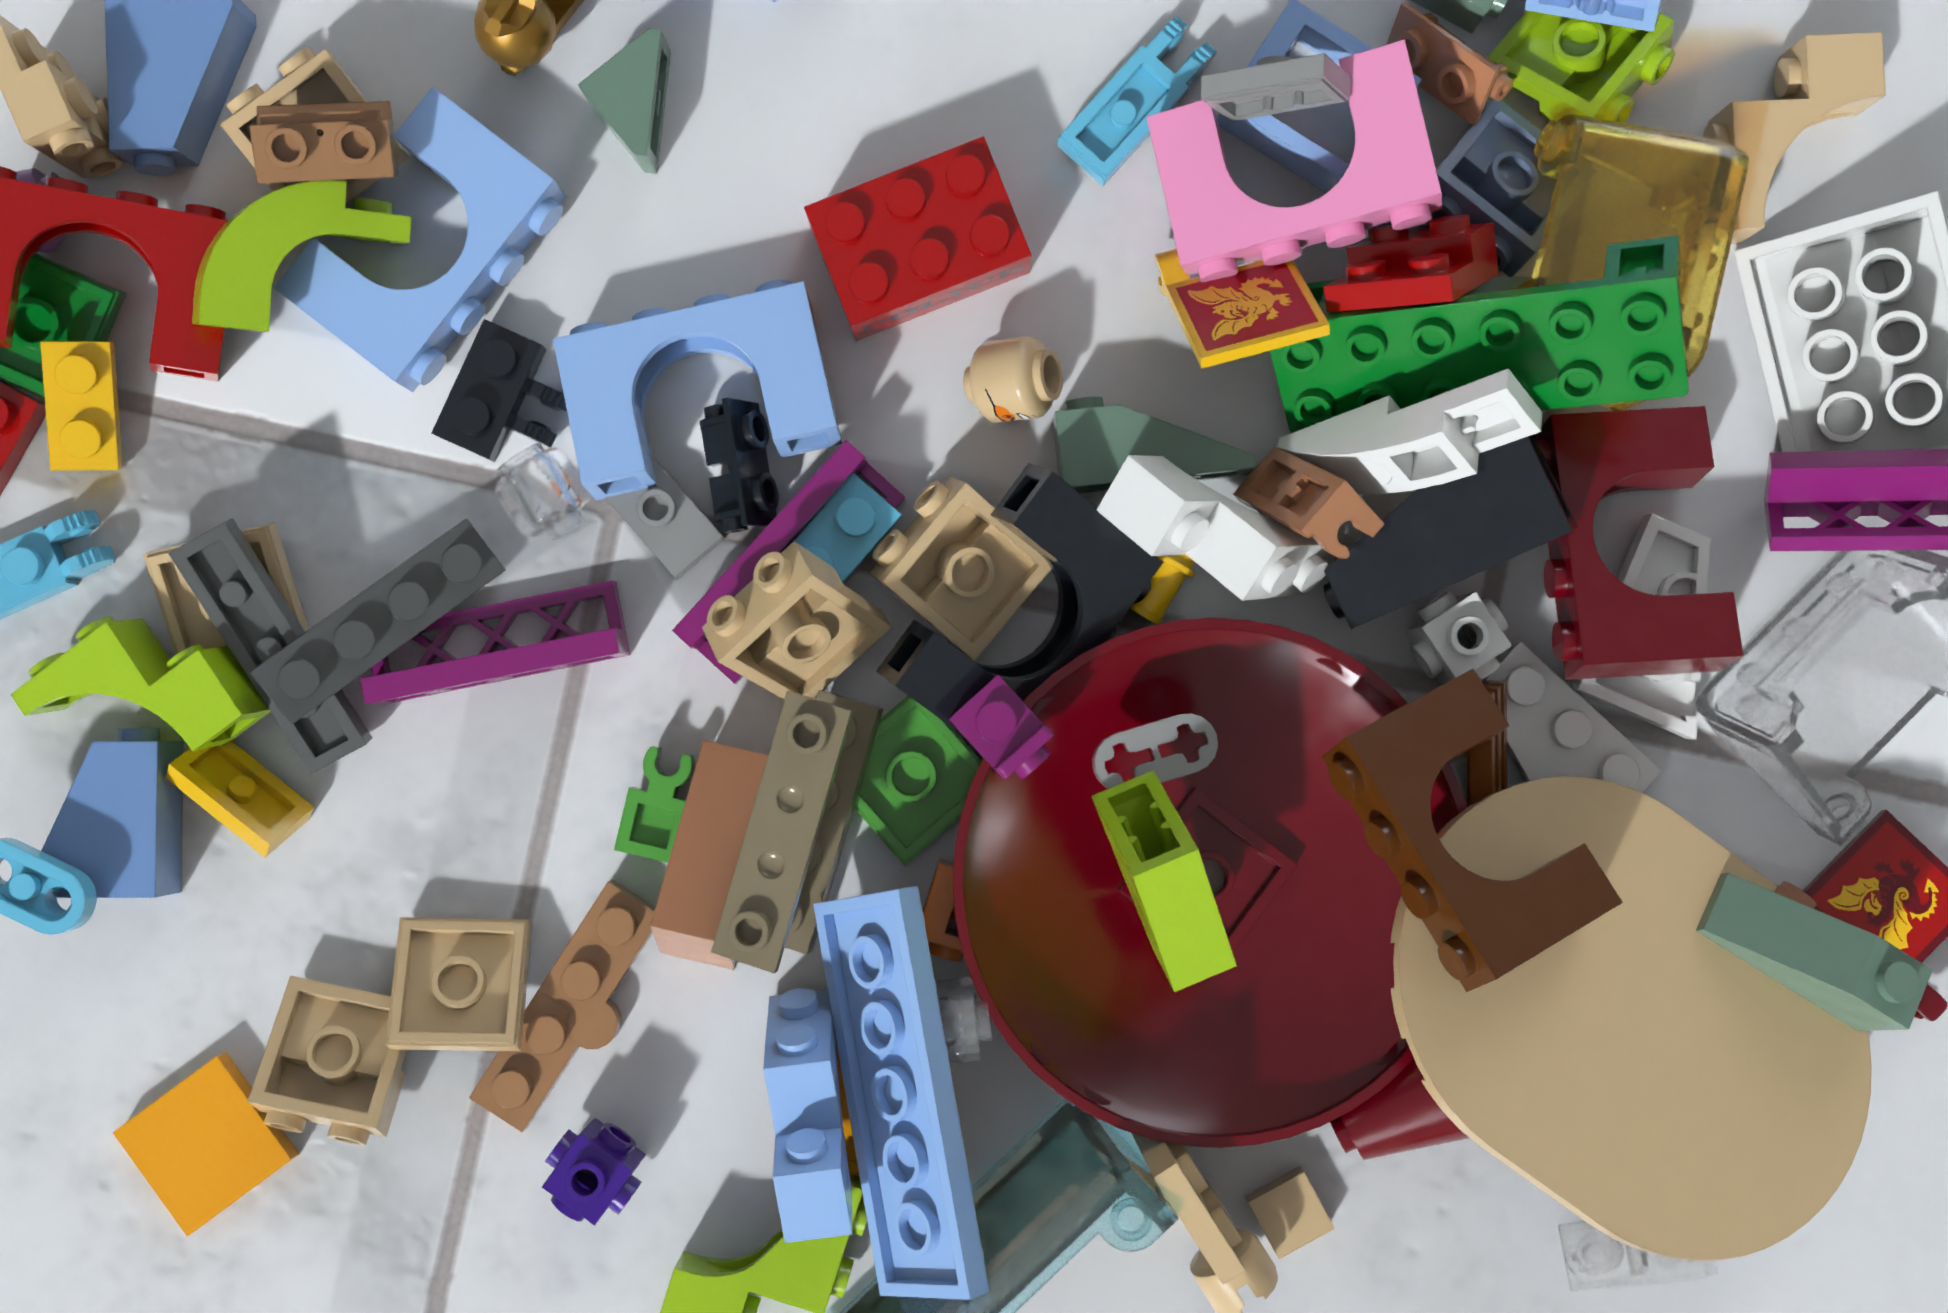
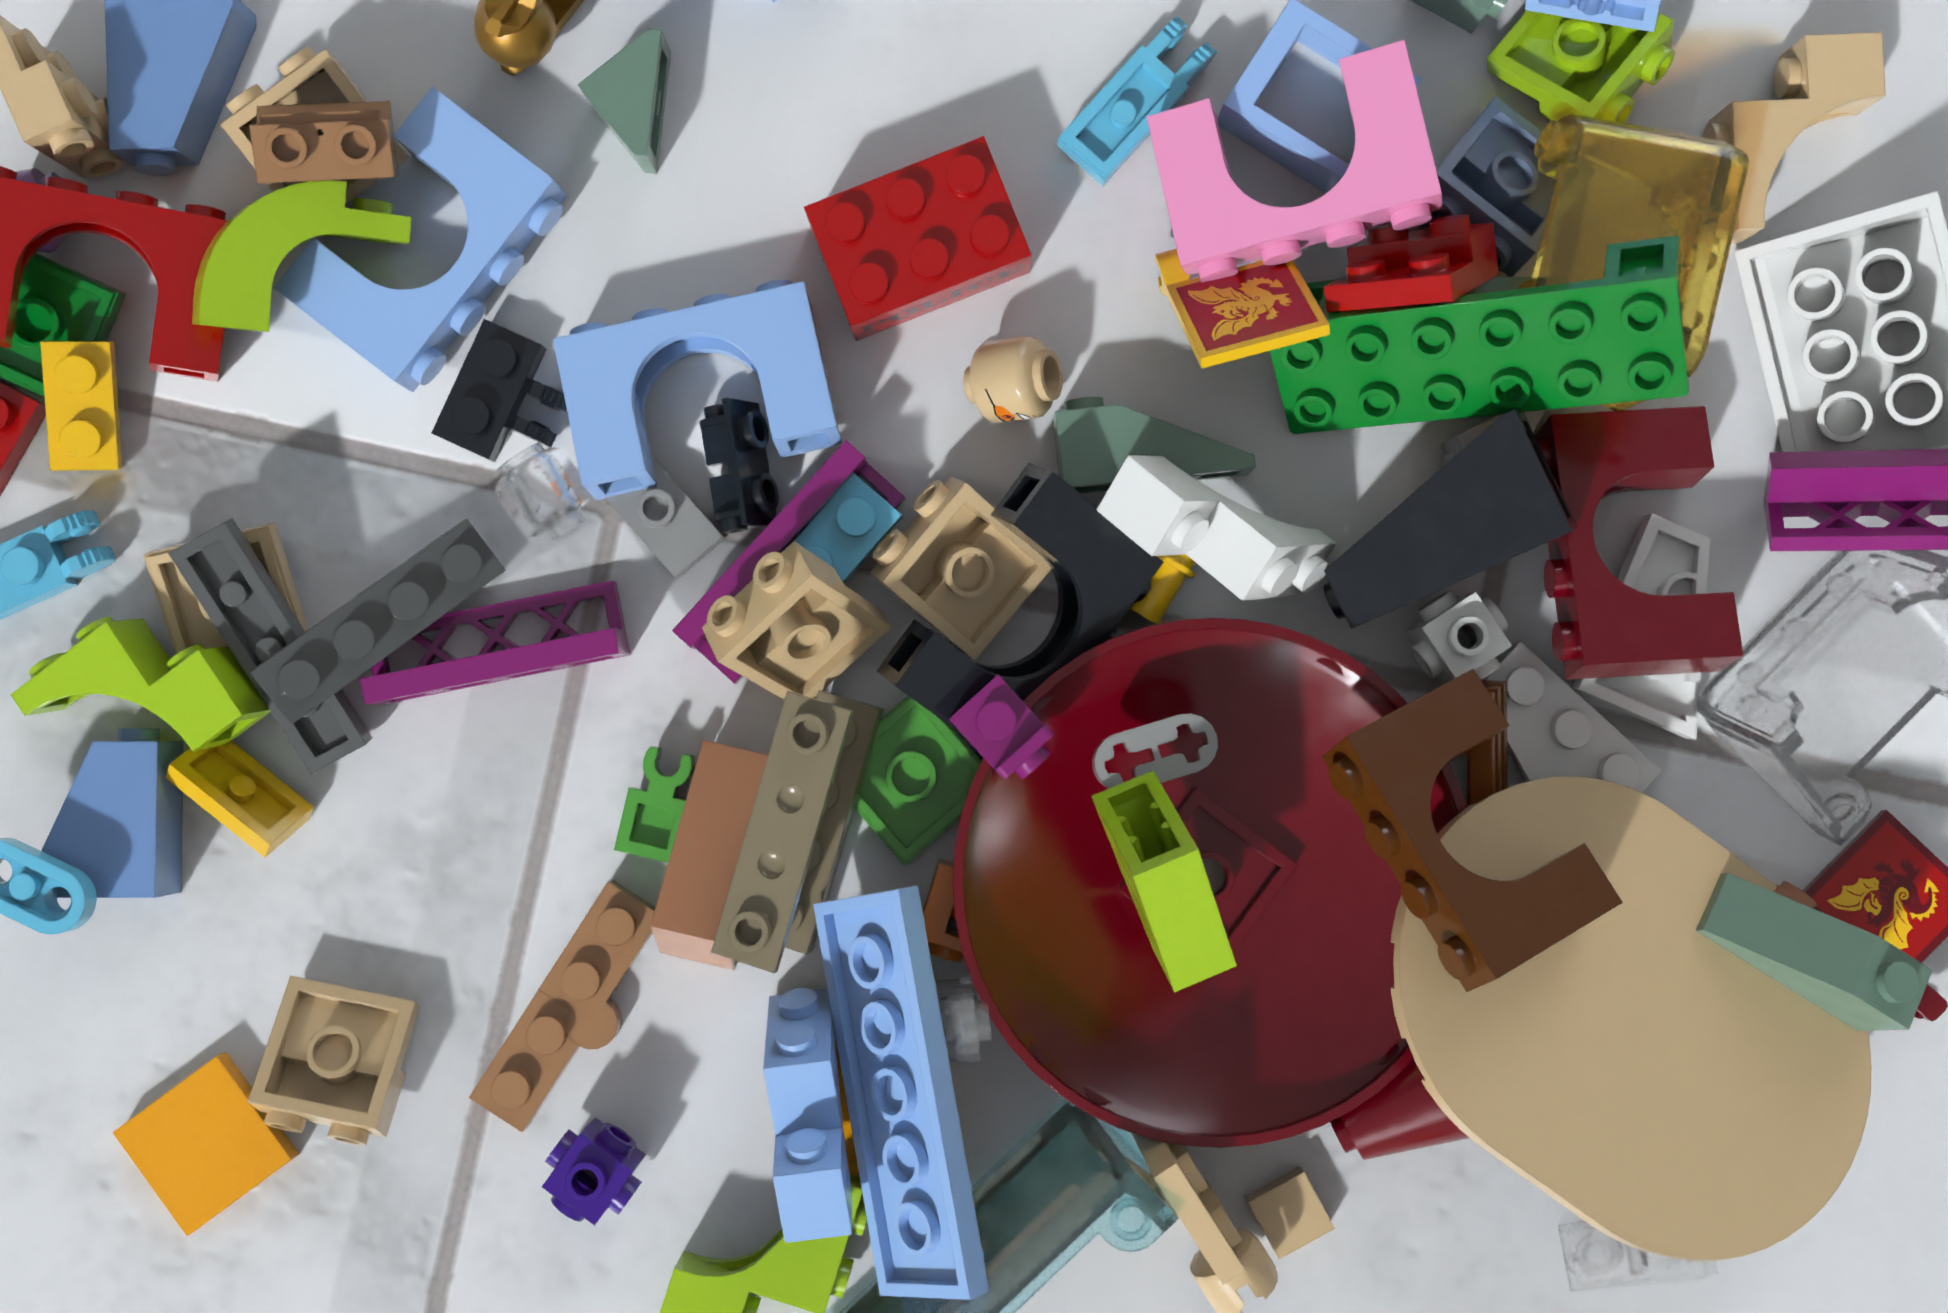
tan plate [385,917,532,1051] -> none
light grey plate [1200,53,1351,121] -> none
nougat hinge [1233,446,1384,559] -> none
white slope [1277,369,1542,494] -> none
nougat hinge [1386,2,1514,126] -> none

